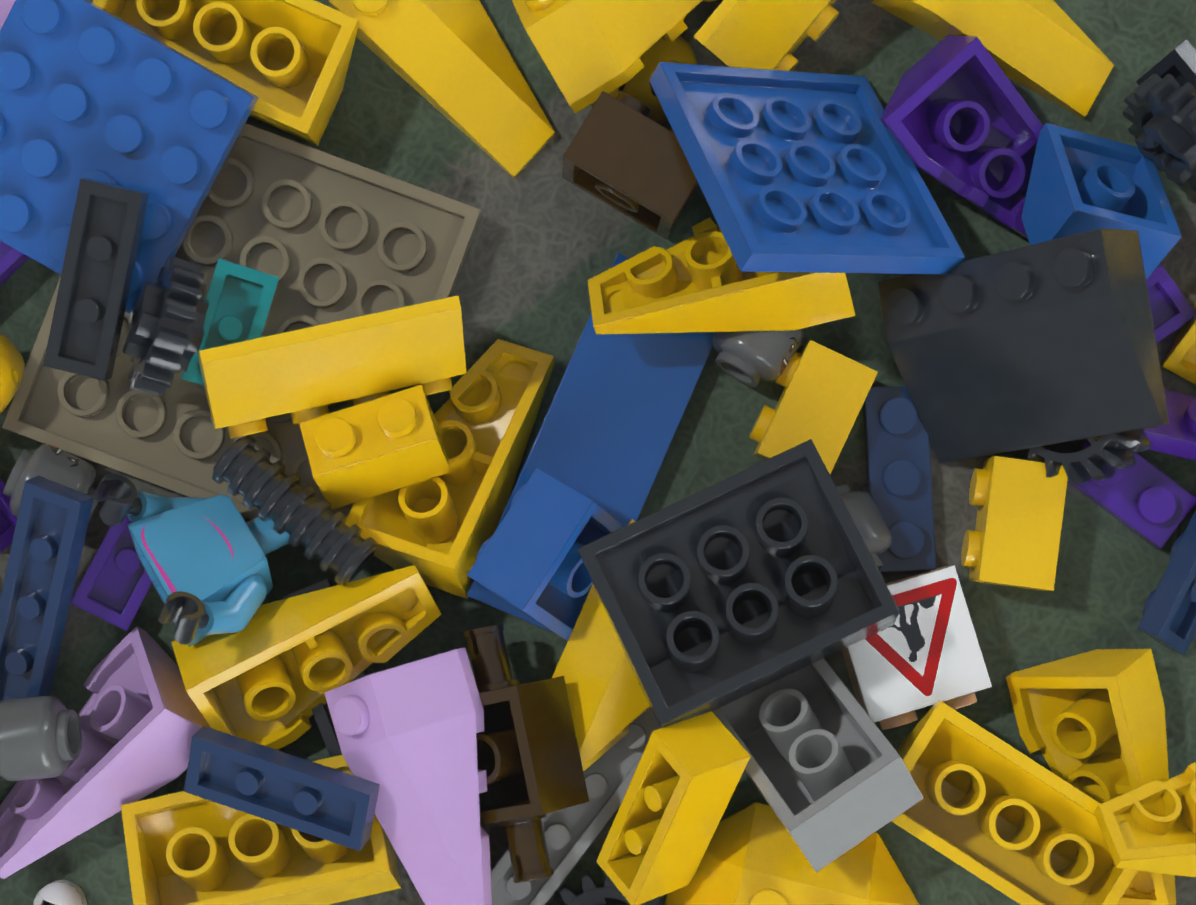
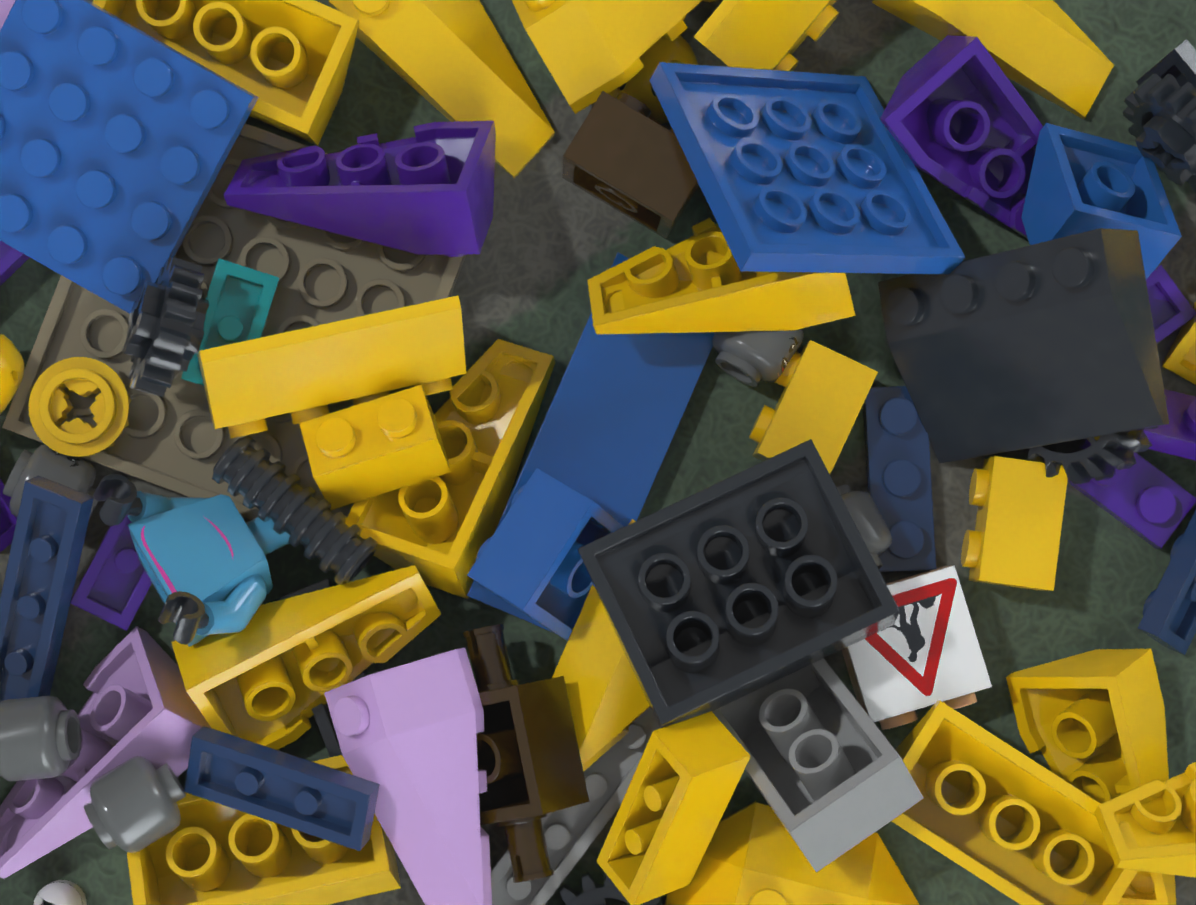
black plate [43,178,149,381] -> none
none -> yellow gear [29,357,131,457]
none -> dark grey head [84,756,186,853]
none -> dark purple wedge [224,121,496,257]

